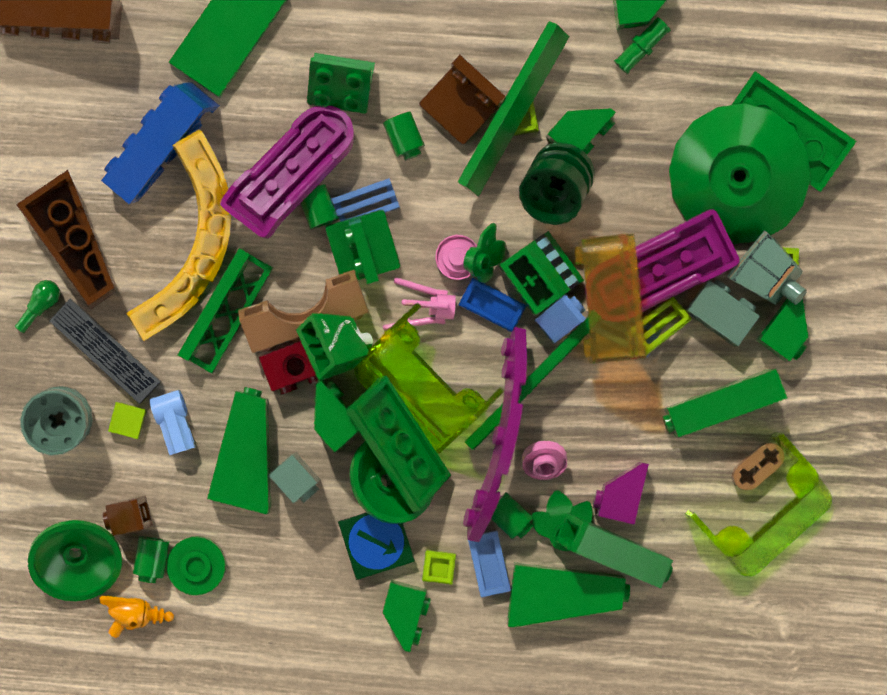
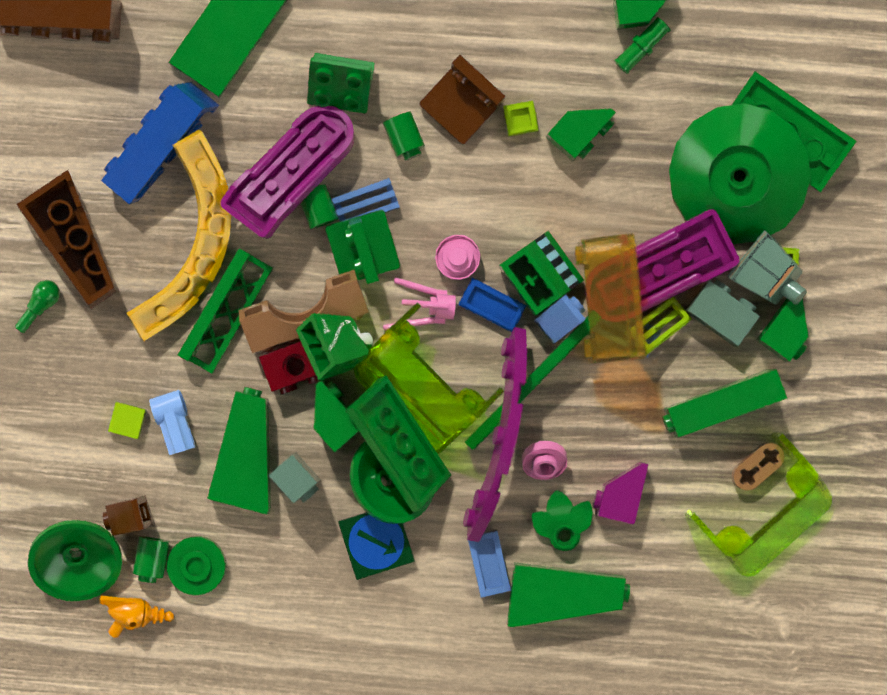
sand green wheel [20,386,93,455] -> none
dark grey tile [50,299,161,404] -> none
green slope [382,580,431,652] -> none
lime tile [422,550,456,585] -> none
green tile [457,21,570,197] -> none
green plate [463,223,507,283] -> none
green brick [491,492,533,539] -> none
dark green wheel [519,142,595,225] -> none
green slope [555,513,673,588] -> none

